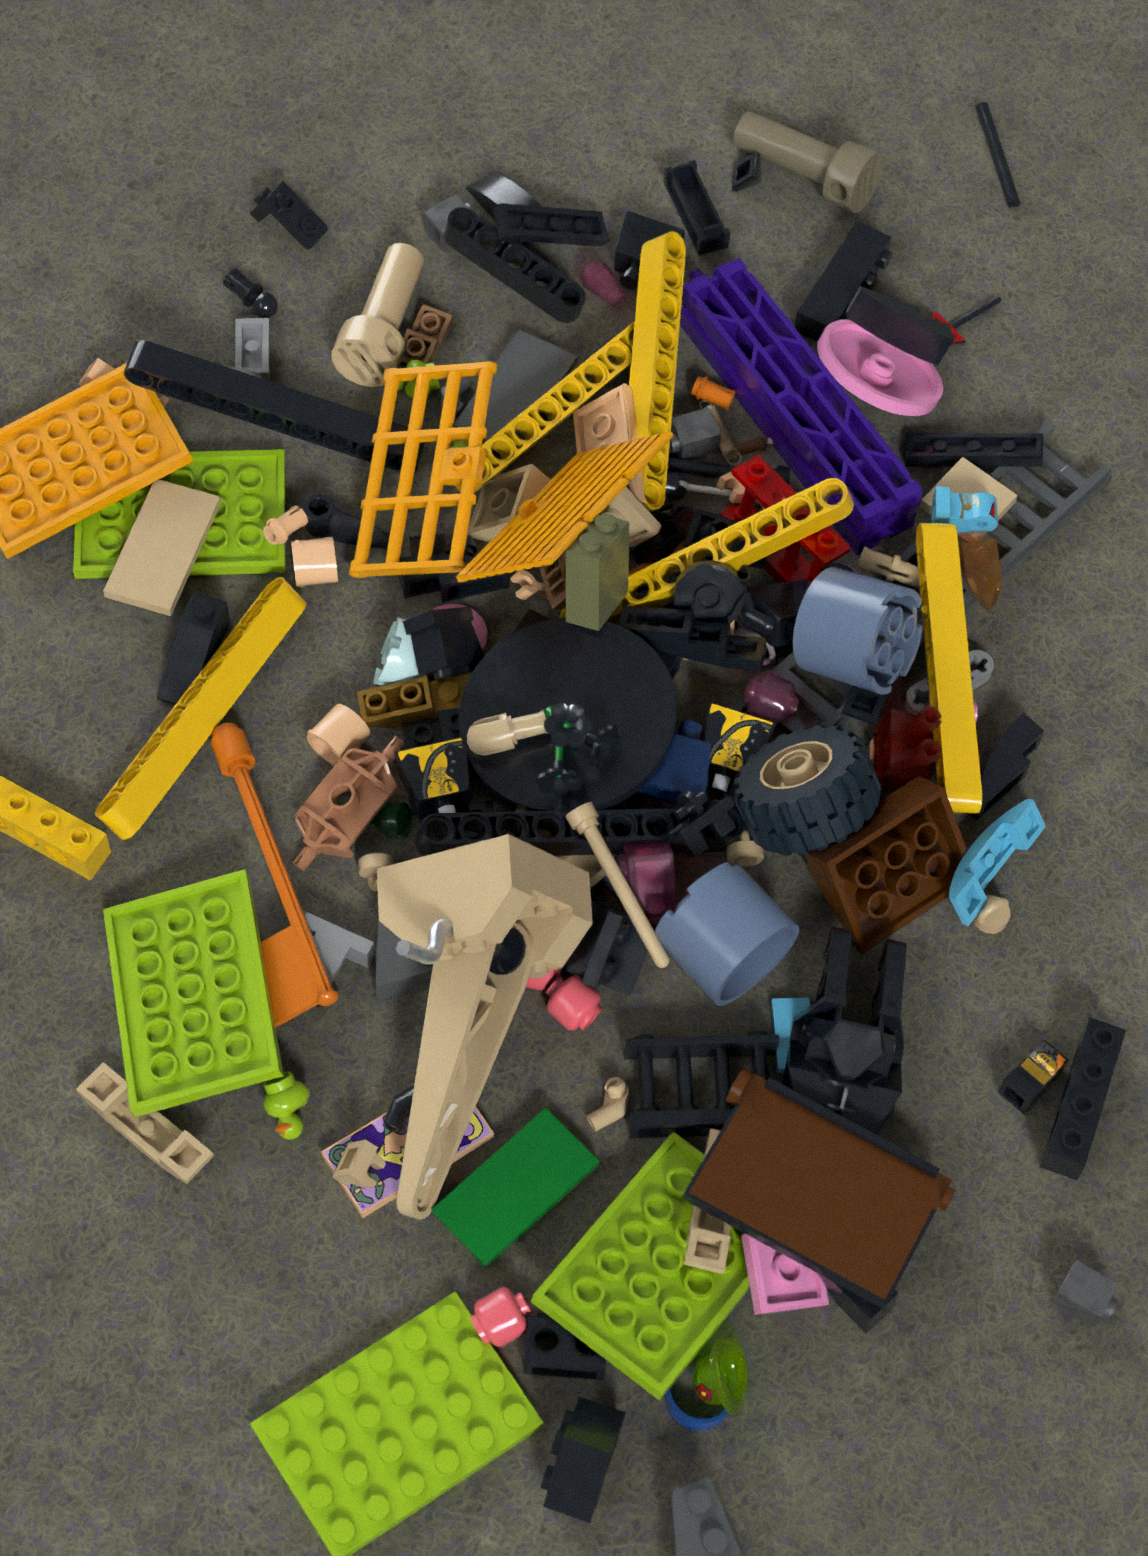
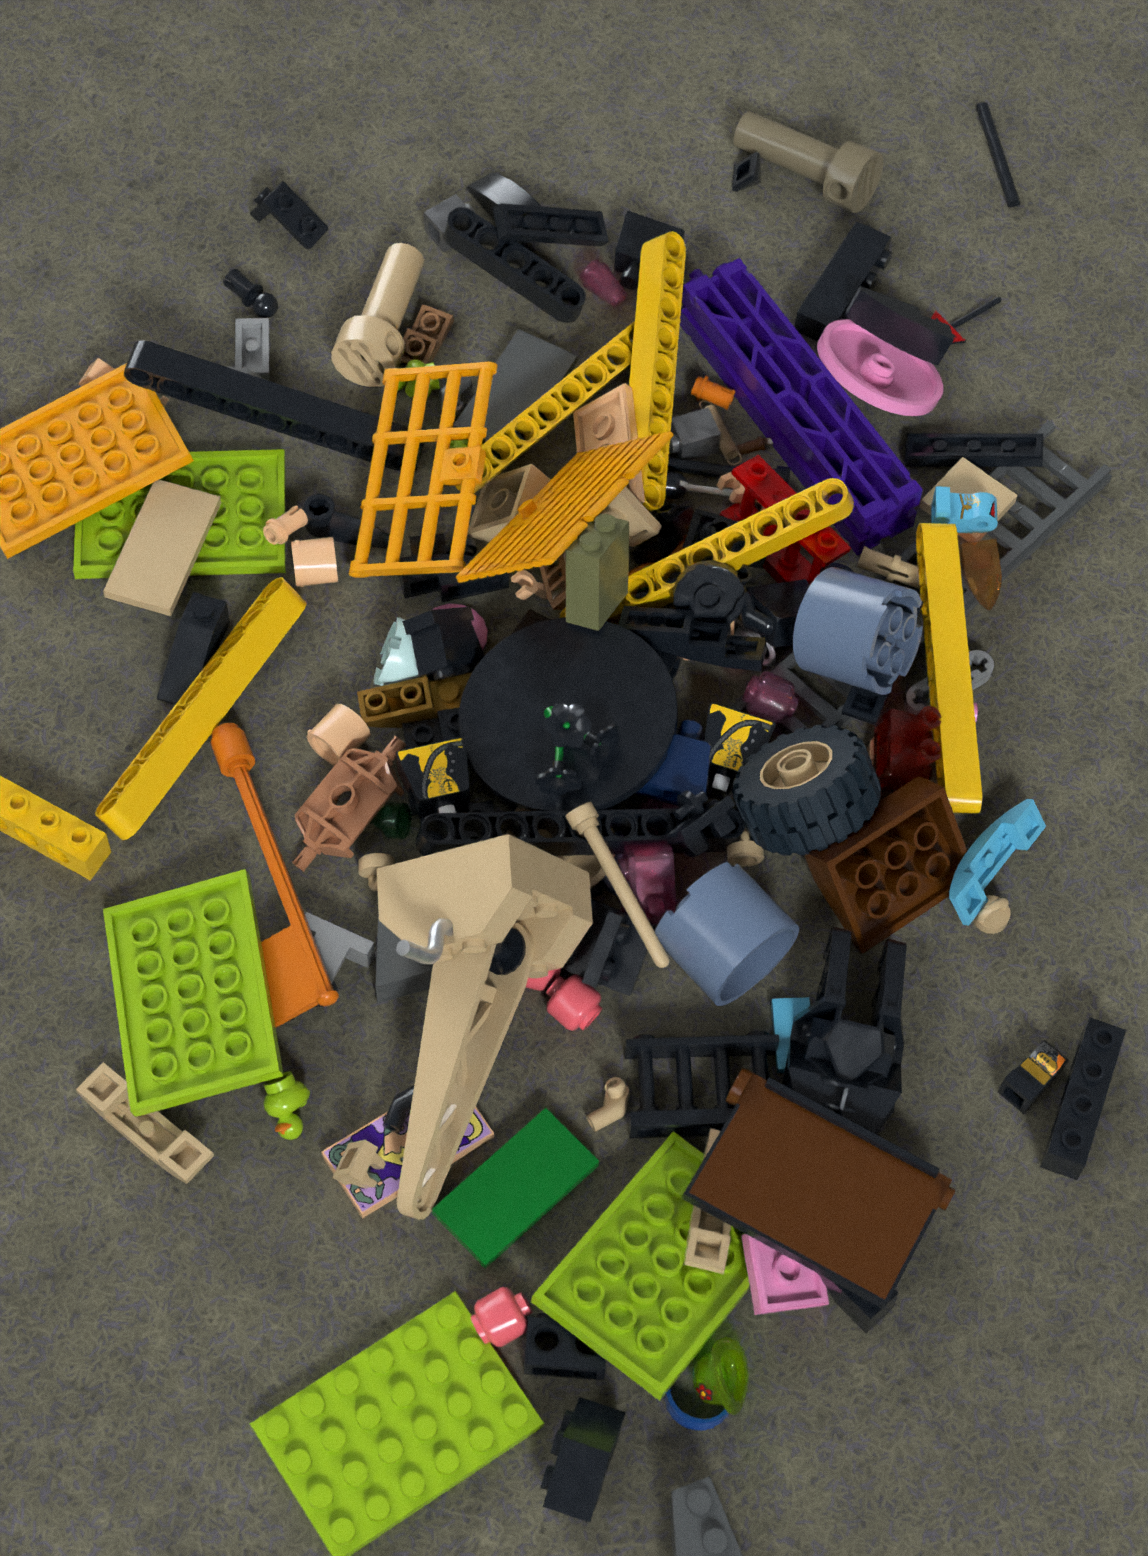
tan arm [467,710,547,755] -> none
black container [664,160,731,256] -> none
black slope [972,712,1044,821] -> none
flat silver brick [1052,1260,1119,1328] -> none

